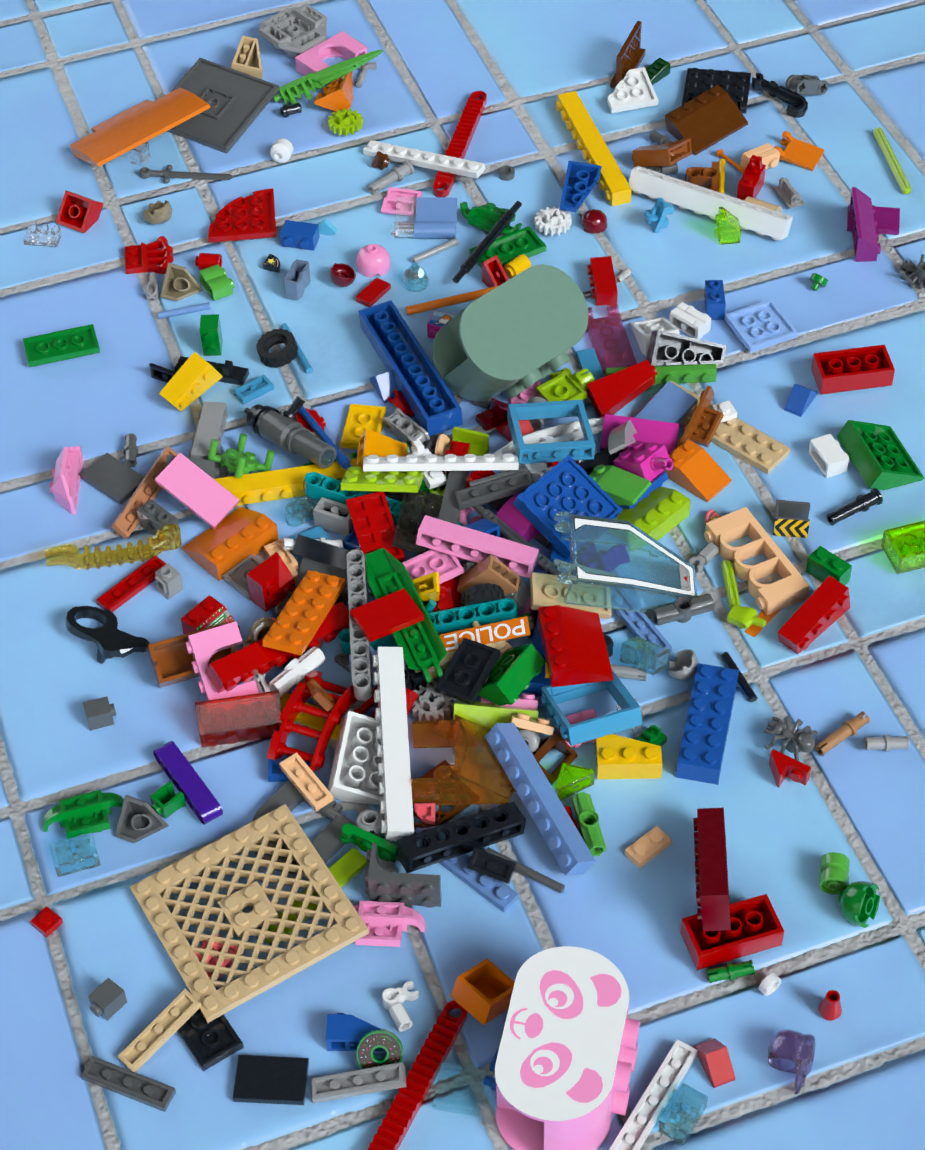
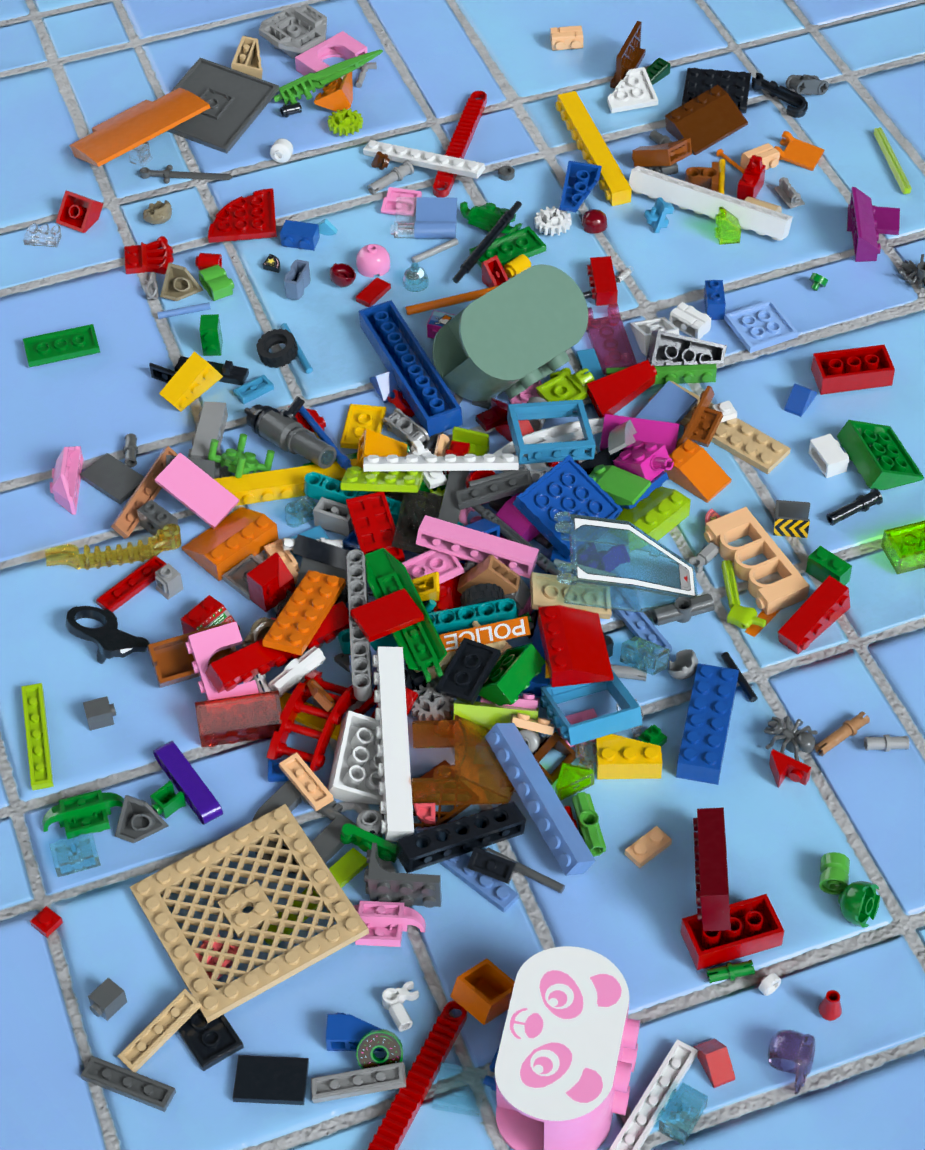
none -> lime plate [21,683,54,790]
none -> light nougat brick [550,26,583,51]
none -> clear plate [575,741,597,777]

